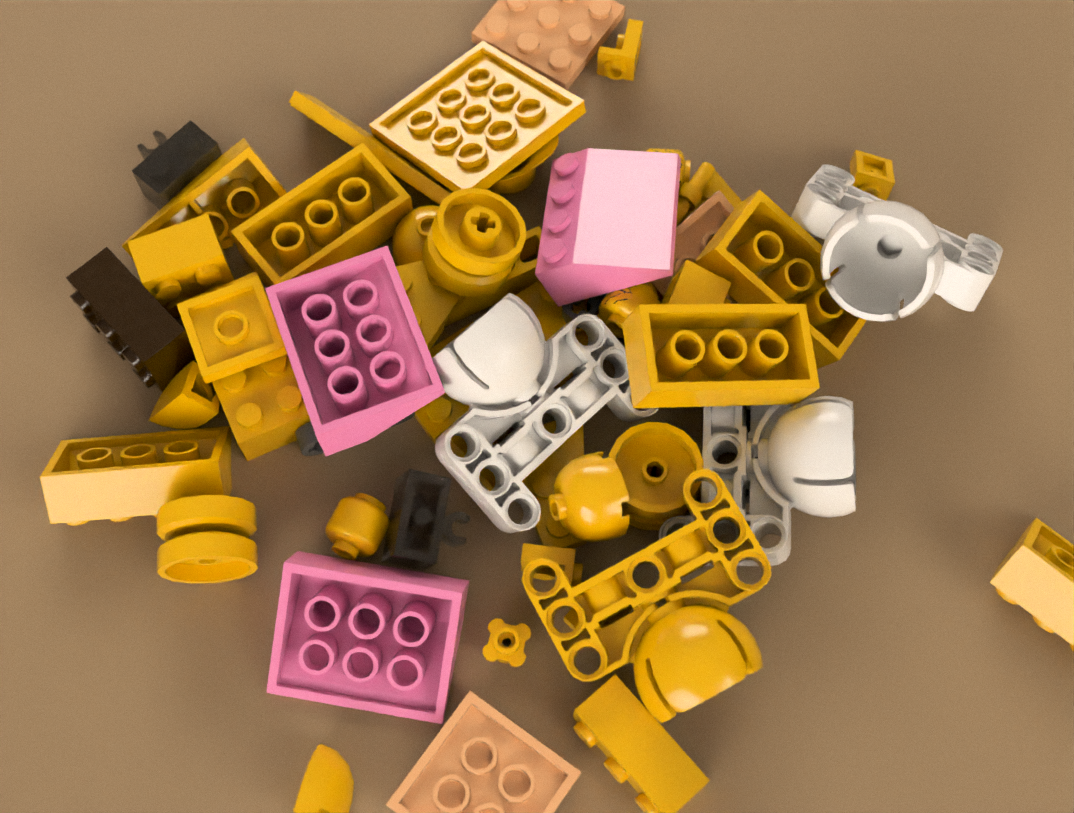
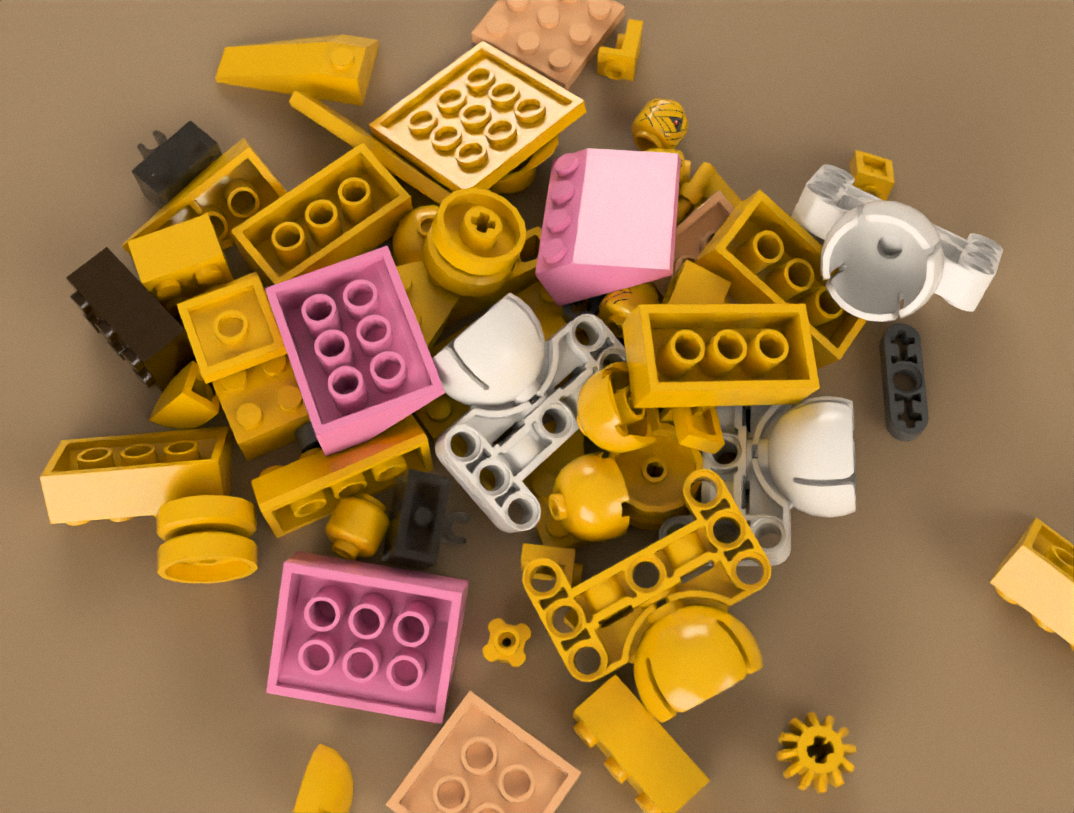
none -> yellow wedge [215,34,380,106]
none -> yellow slope [251,414,434,538]
none -> yellow cylinder [577,362,660,453]
none -> yellow head [631,98,689,152]
none -> yellow bracket [659,406,725,454]
none -> yellow gear [776,712,856,794]
none -> dark grey beam [879,323,929,442]

